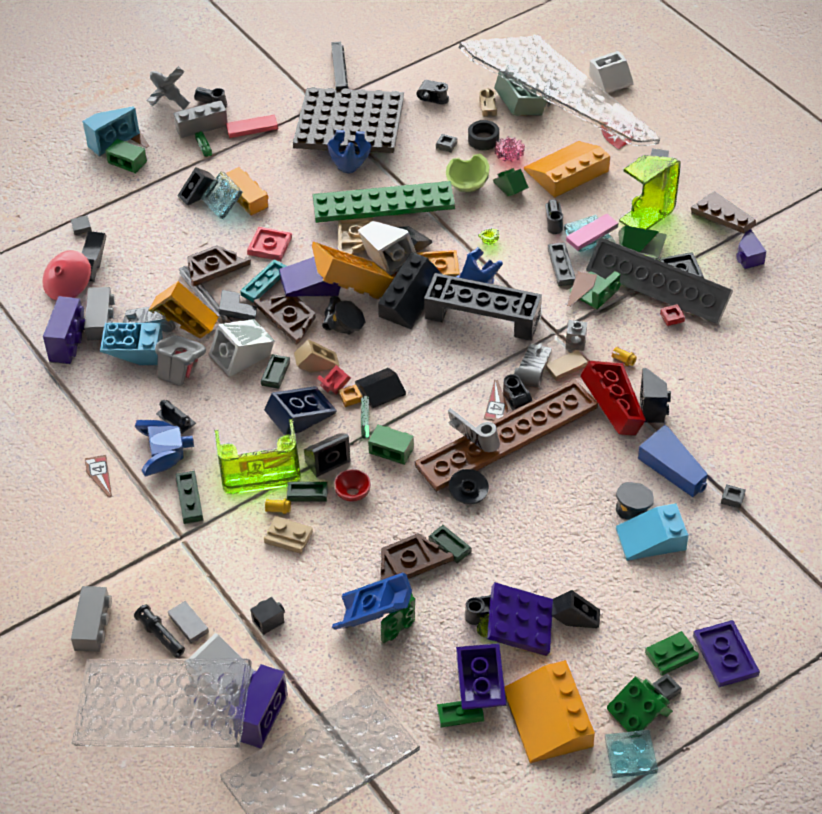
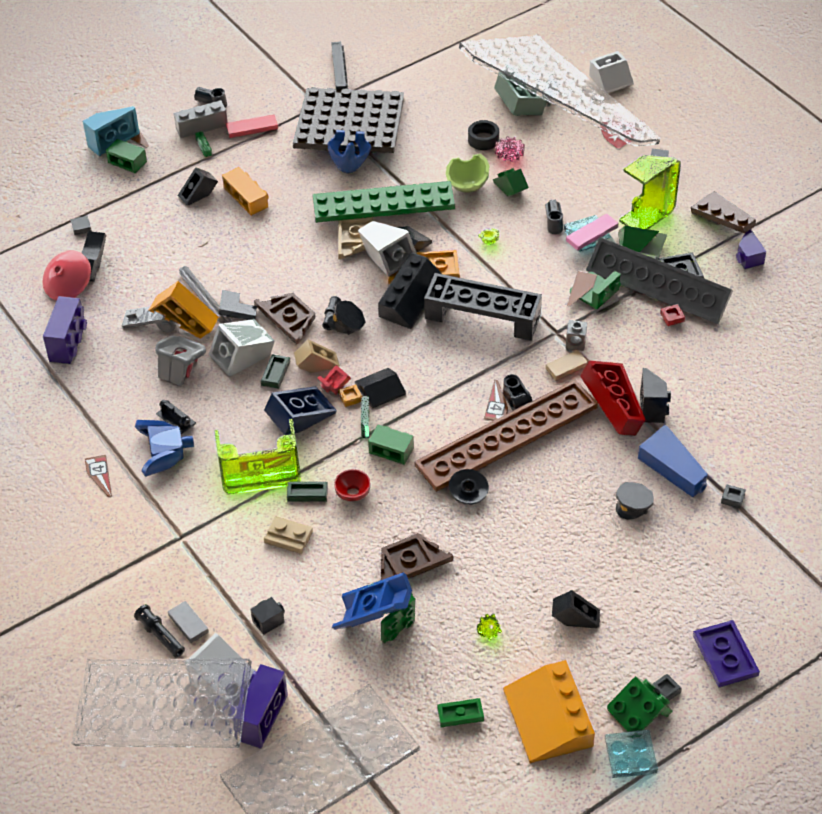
light grey brick [71,586,112,652] -> none
light grey brick [84,287,115,340] -> none
medium azure slope [100,323,163,365] -> none
light grey piece [146,66,191,110] -> none
tile [175,471,204,524] -> none
reddish brown wing [187,245,251,287] -> none
clear light blue plate [201,171,243,220] -> none
teal plate [240,259,286,303] -> none
coral tile [247,227,292,261] -> none
yellow pin [265,498,291,514] -> none
slope [279,257,341,297] -> none
black slope [304,433,351,477] -> none
light orange slope [312,241,394,299] -> none
black piece [416,80,449,104] -> none
tile [428,525,472,563] -> none
dark grey tile [436,134,457,152] -> none
light grey door [448,408,500,452] -> none
blue piece [456,247,503,284] -> none
dark purple slope [456,643,506,710] -> none
black piece [465,595,491,625] -> none
tan piece [479,88,497,117] -> none
dark purple plate [487,582,553,656] -> none
light grey door [514,343,552,387] -> none
light orange slope [524,141,610,198] -> none
tile [547,242,576,286] -> none
yellow pin [611,346,637,367] -> none
medium azure slope [616,503,689,561] -> none
green plate [645,631,699,676] -> none

